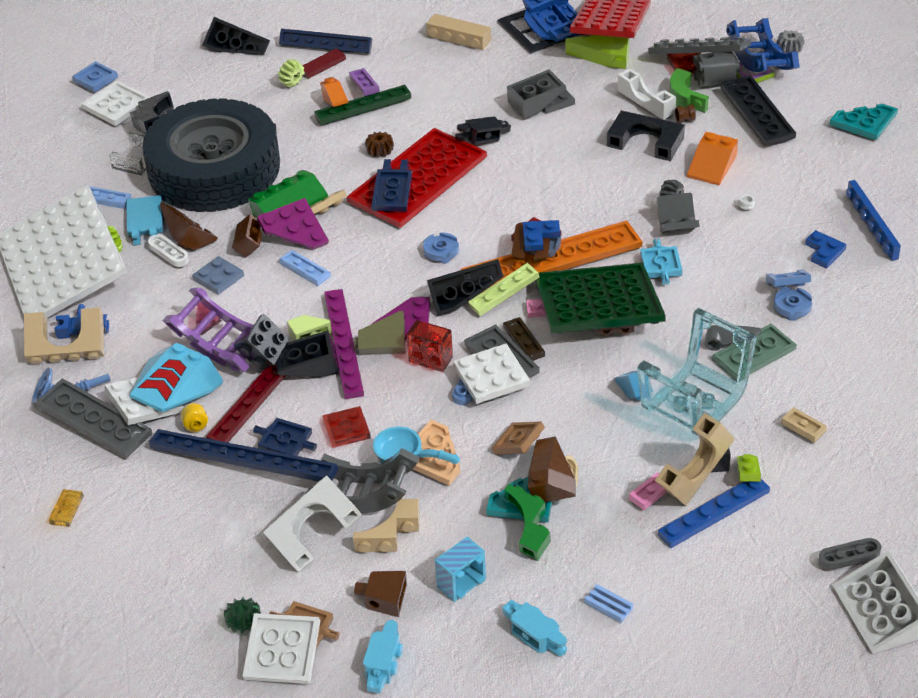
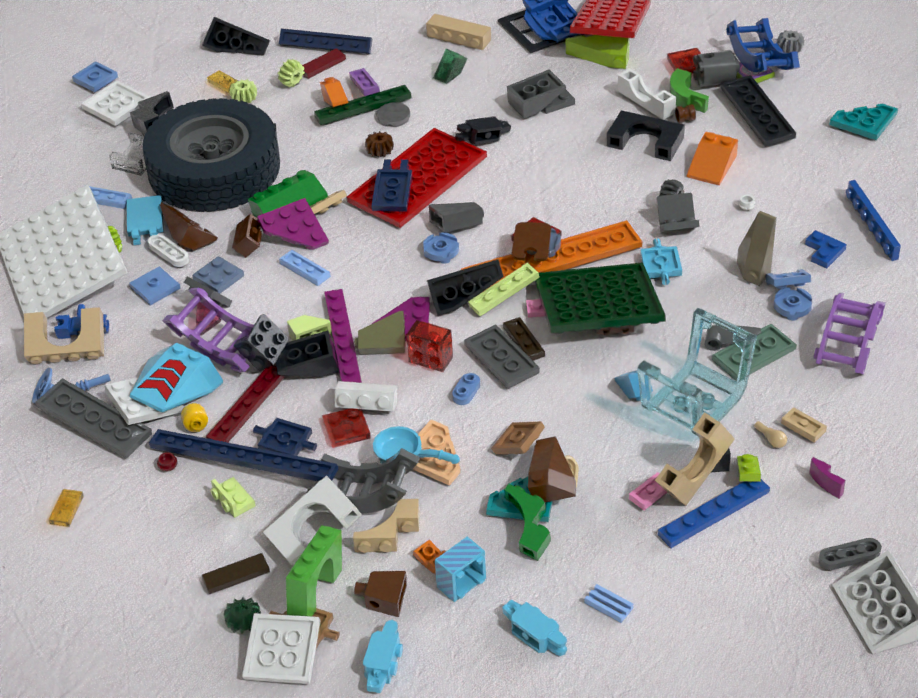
white plate [453,343,531,404] -> none
blue plate [523,220,560,251] -> none
dark grey plate [648,36,751,54] -> none
none -> medium blue plate [129,266,181,305]
none -> dark red plate [157,452,178,471]
none -> dark grey plate [183,276,232,307]
none -> dark brown tile [202,553,270,595]
none -> clear yellow plate [207,70,238,94]
none -> yellowish green bracket [210,477,256,518]
none -> yellowish green gear [229,79,257,103]
none -> bright green arch [286,525,342,617]
none -> white brick [335,381,397,412]
none -> flat silver tile [377,103,410,127]
none -> orange slope [413,539,446,575]
none -> dark grey slope [429,202,484,233]
none -> clear green slope [433,48,468,84]
none -> dark tan wedge [737,211,777,286]
none -> tan piece [754,421,787,448]
none -> magenta slope [809,457,846,499]
none -> medium lavender fence [814,293,886,374]

